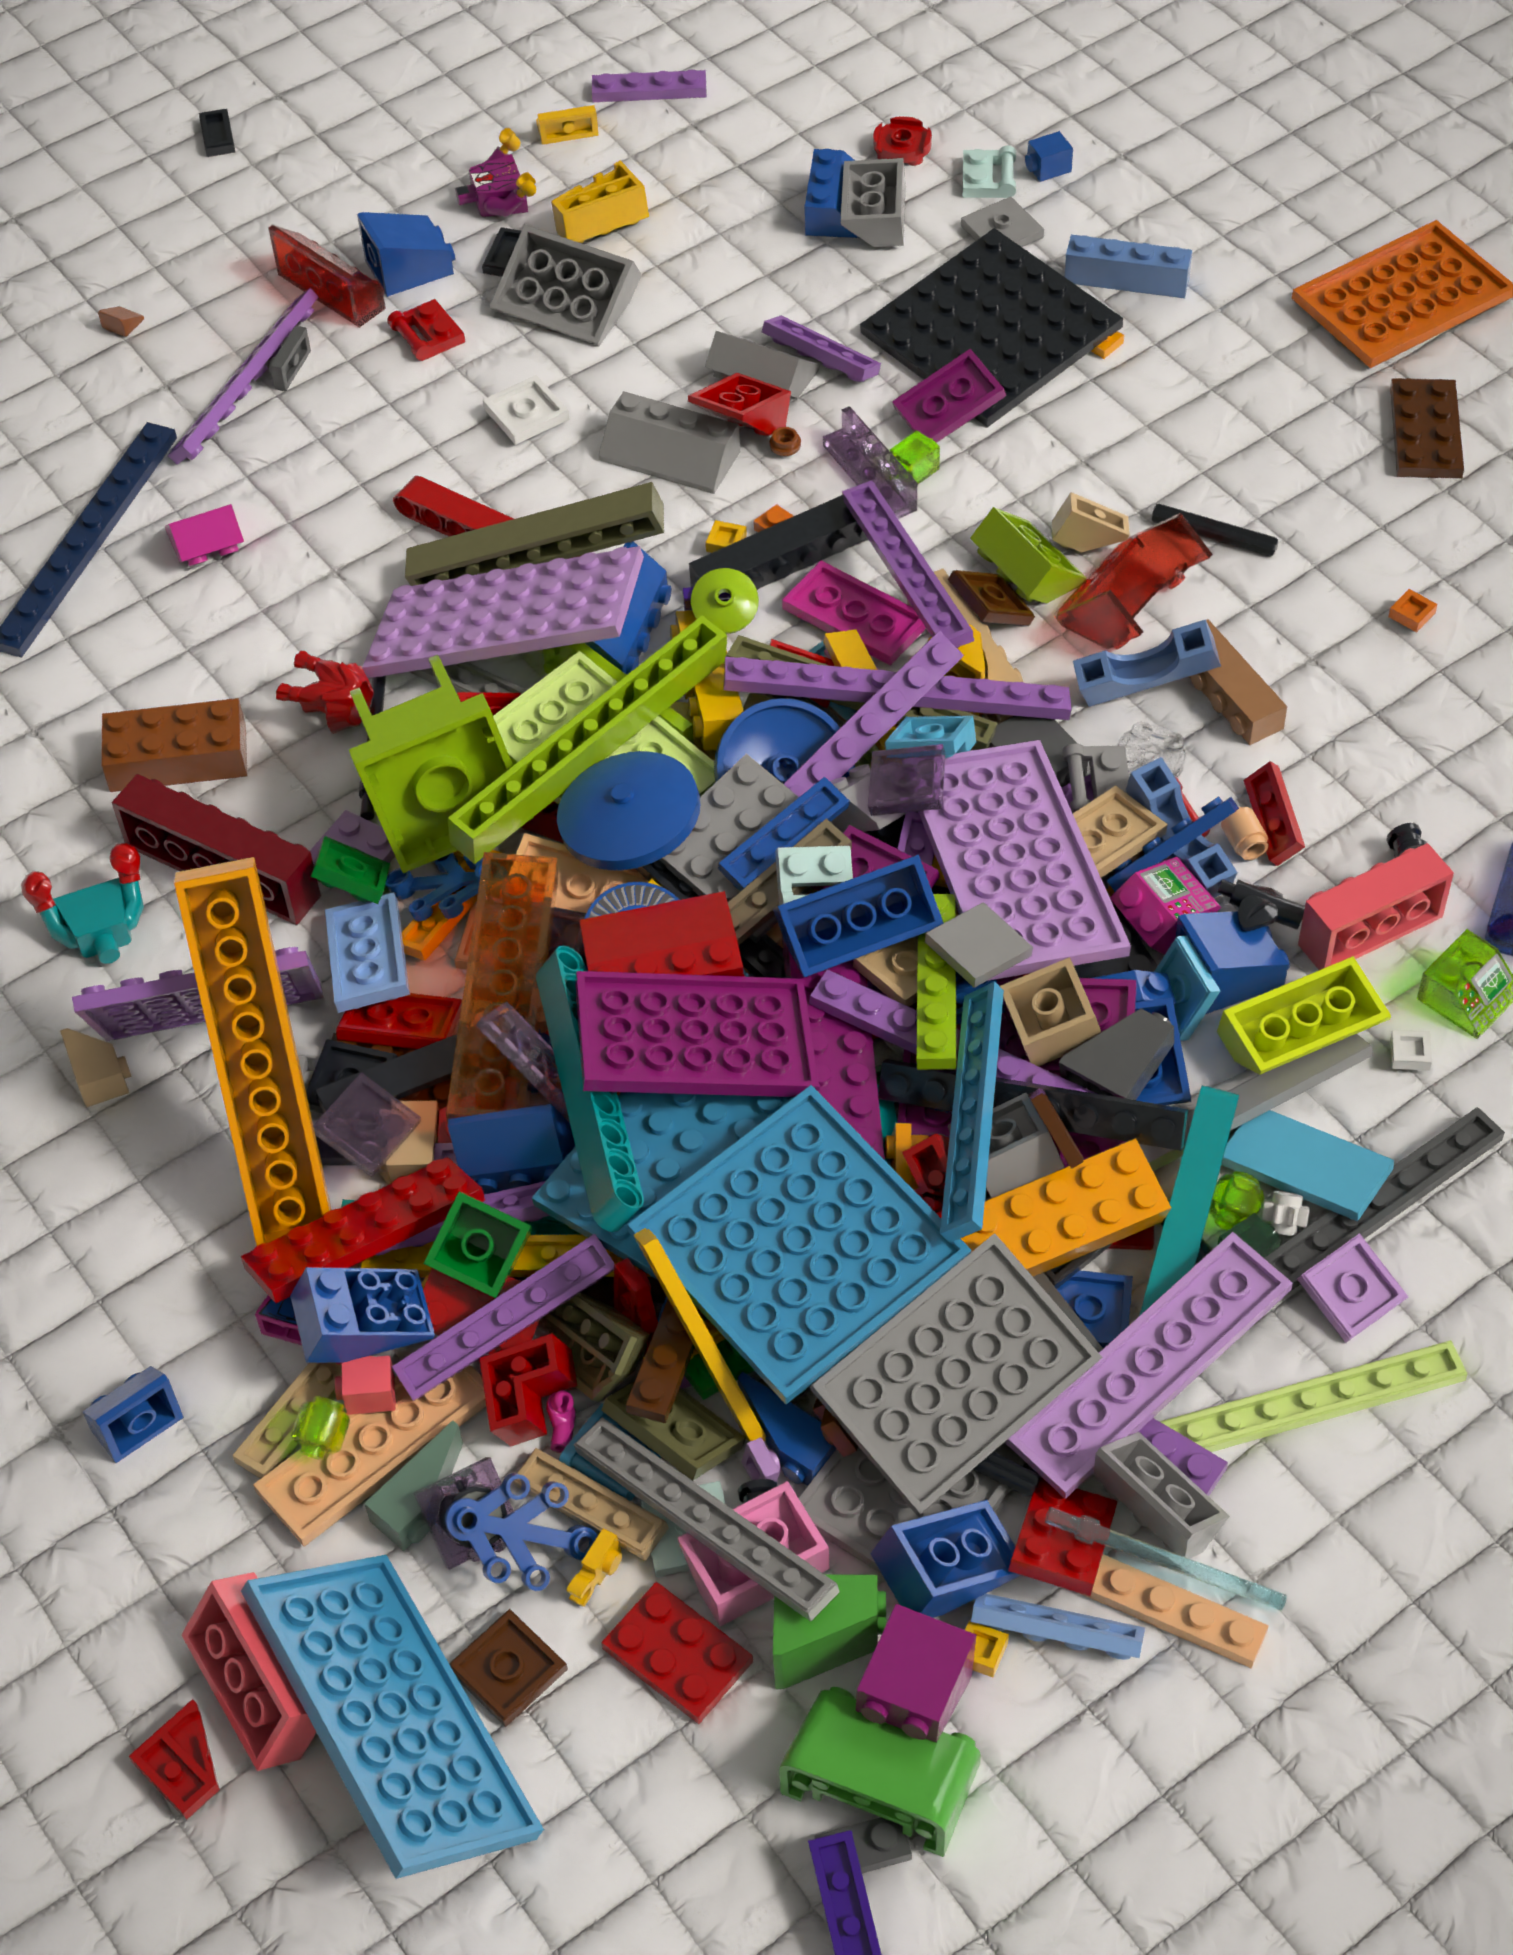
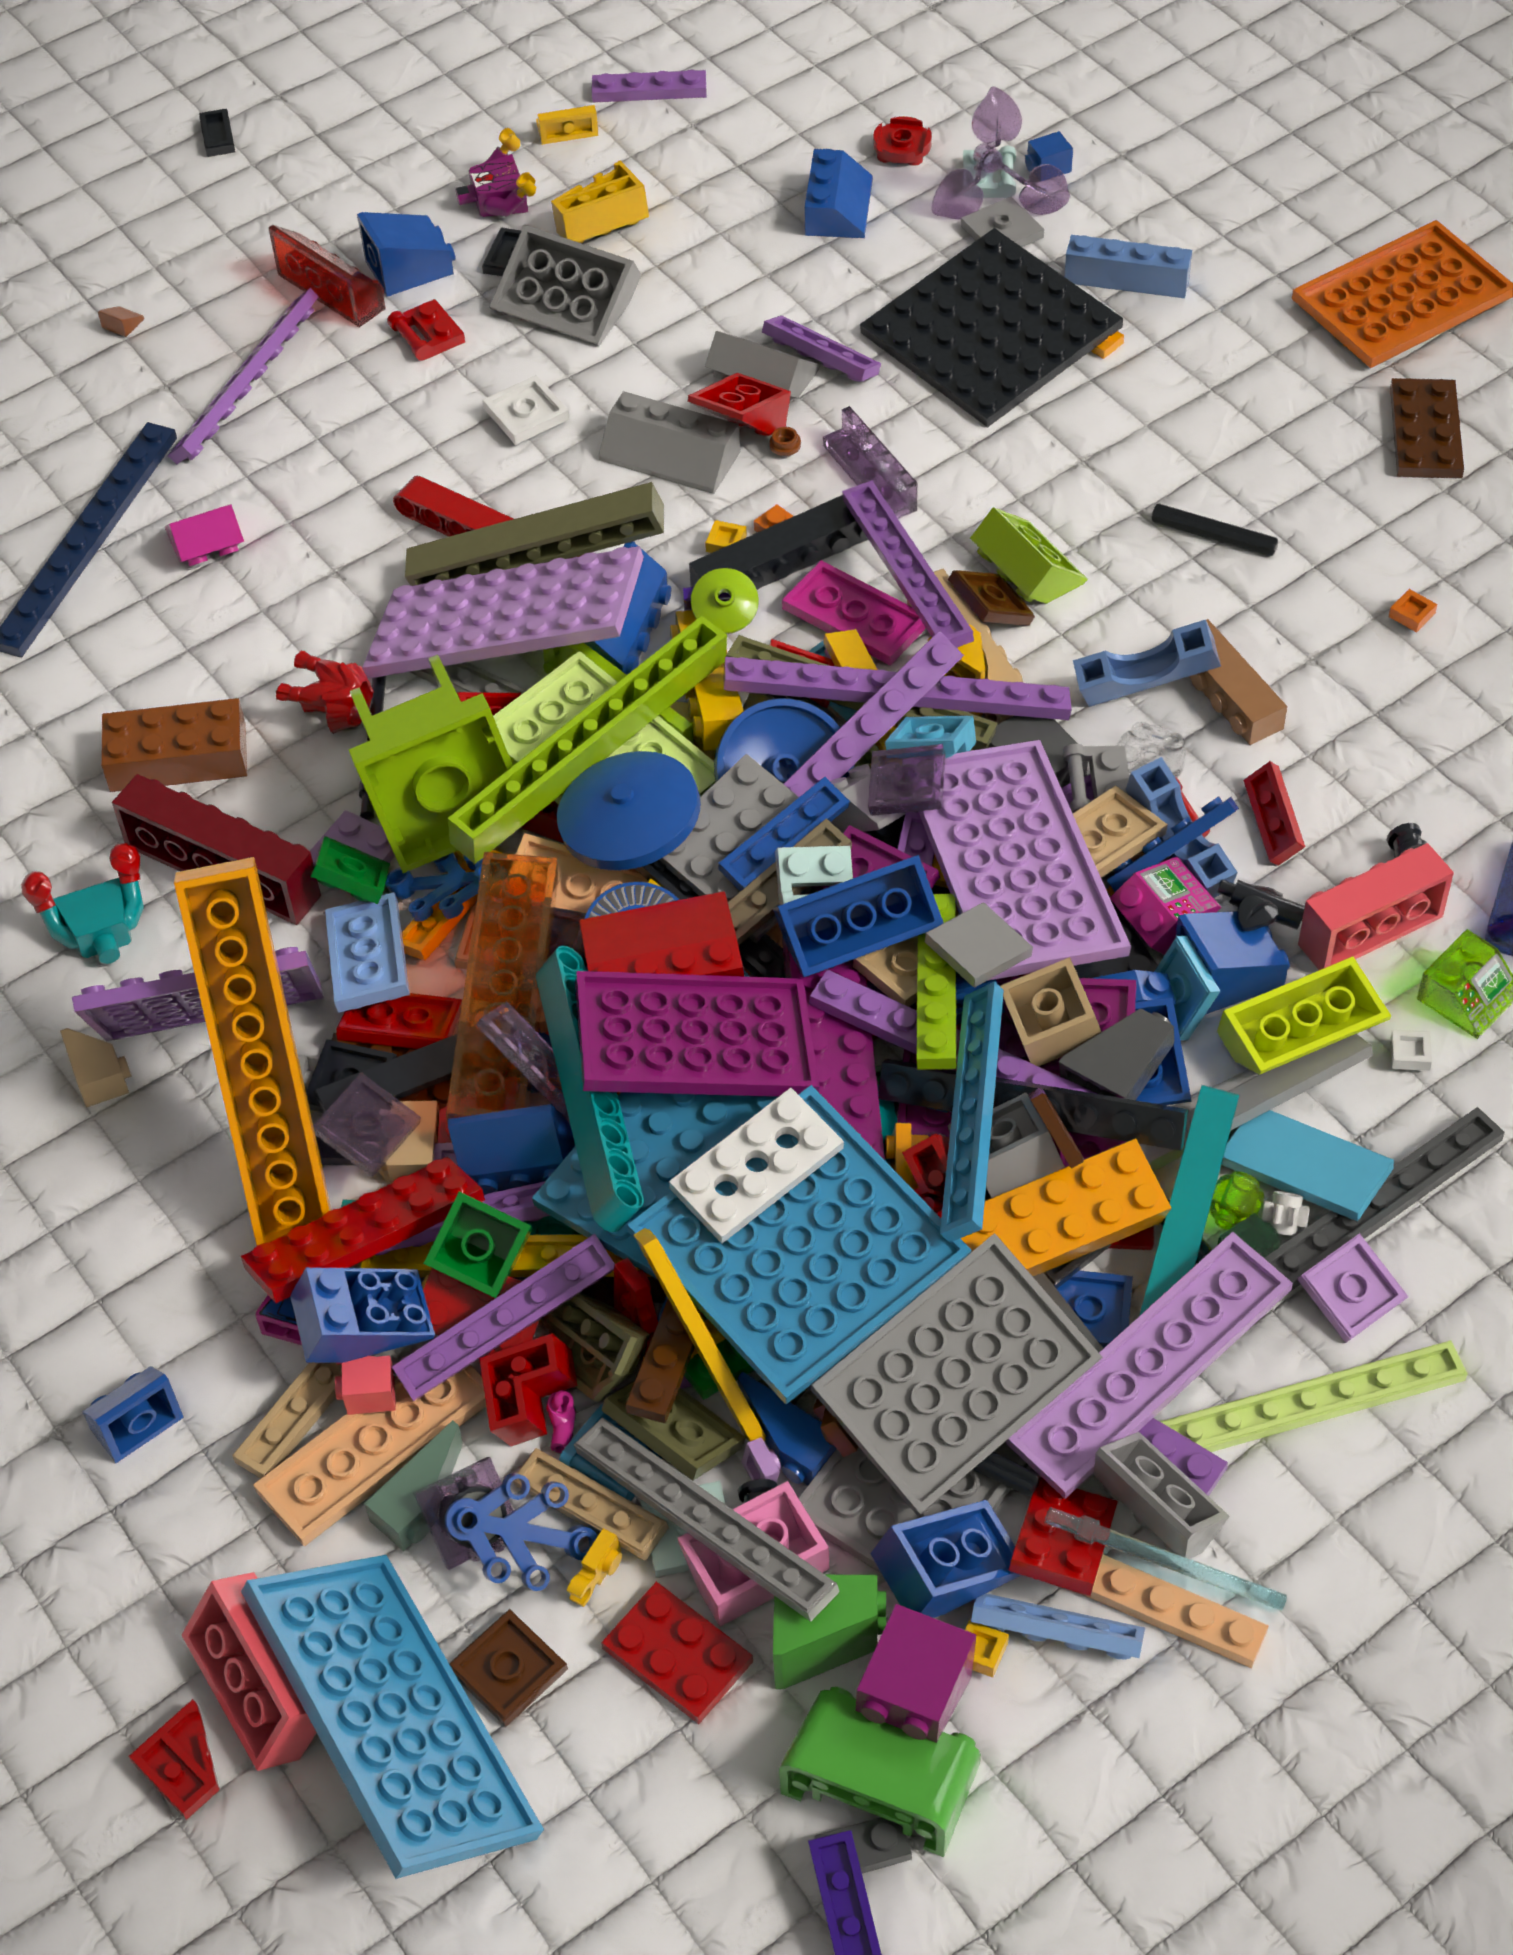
dark grey plate [269,325,311,391] -> none
clear neon green head [291,1396,350,1460] -> none
light grey slope [841,158,906,247] -> none
clear neon green brick [890,430,940,489] -> none
magenta plate [892,349,1006,449] -> none
tan slope [1052,492,1130,552] -> none
clear red windscreen [1054,513,1213,650] -> none
light nougat brick [1221,807,1268,860] -> none
none -> white plate [669,1088,844,1244]
none -> clear purple plant [931,86,1070,219]

